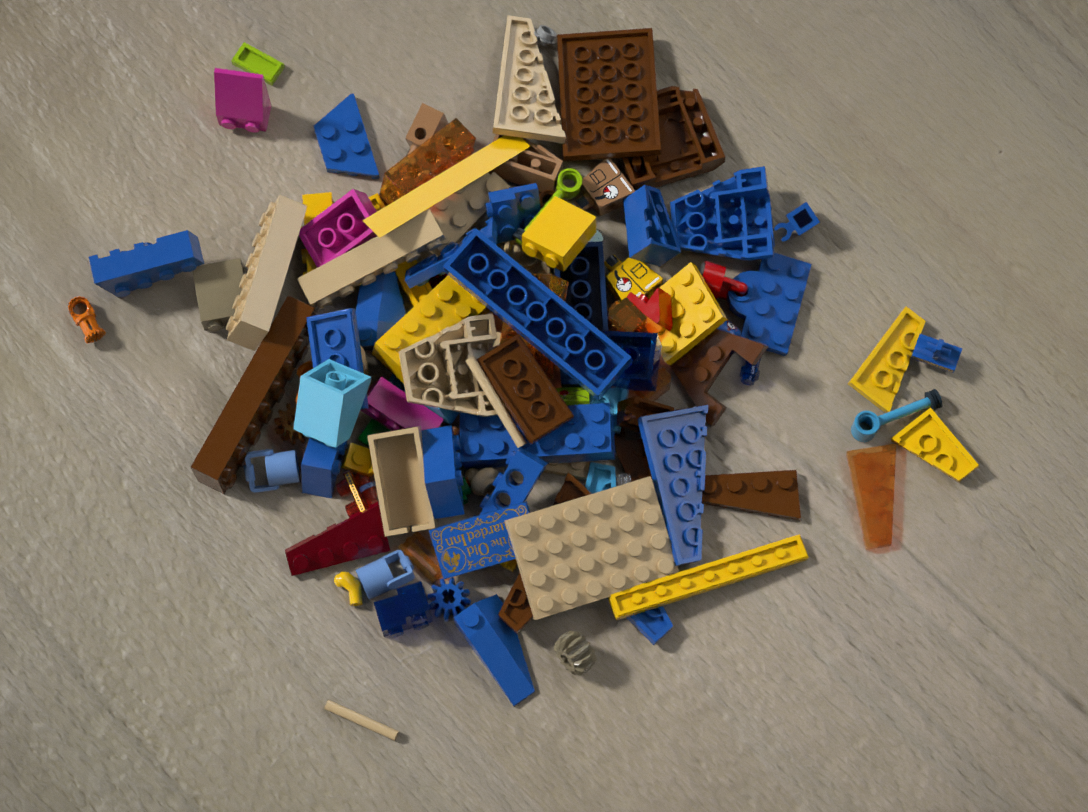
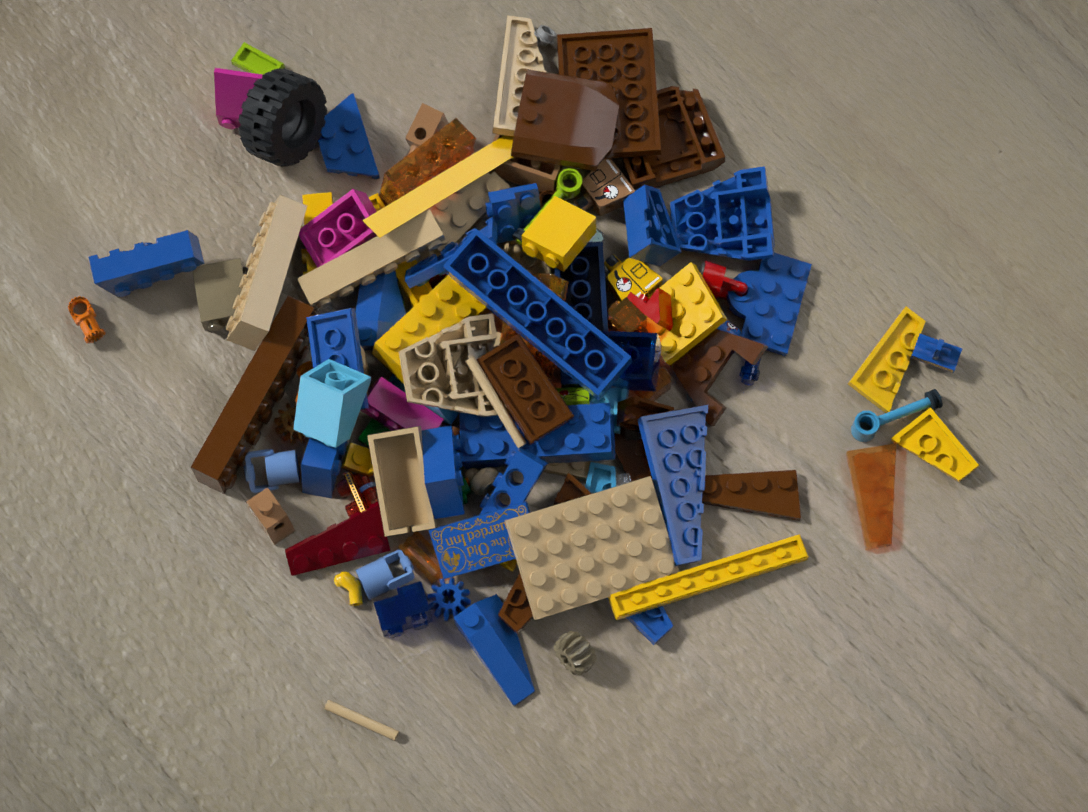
blue brick [774,202,820,242] -> none
none -> black tyre [238,68,327,167]
none -> medium nougat torso [246,488,295,545]
none -> reddish brown wedge [511,69,619,171]

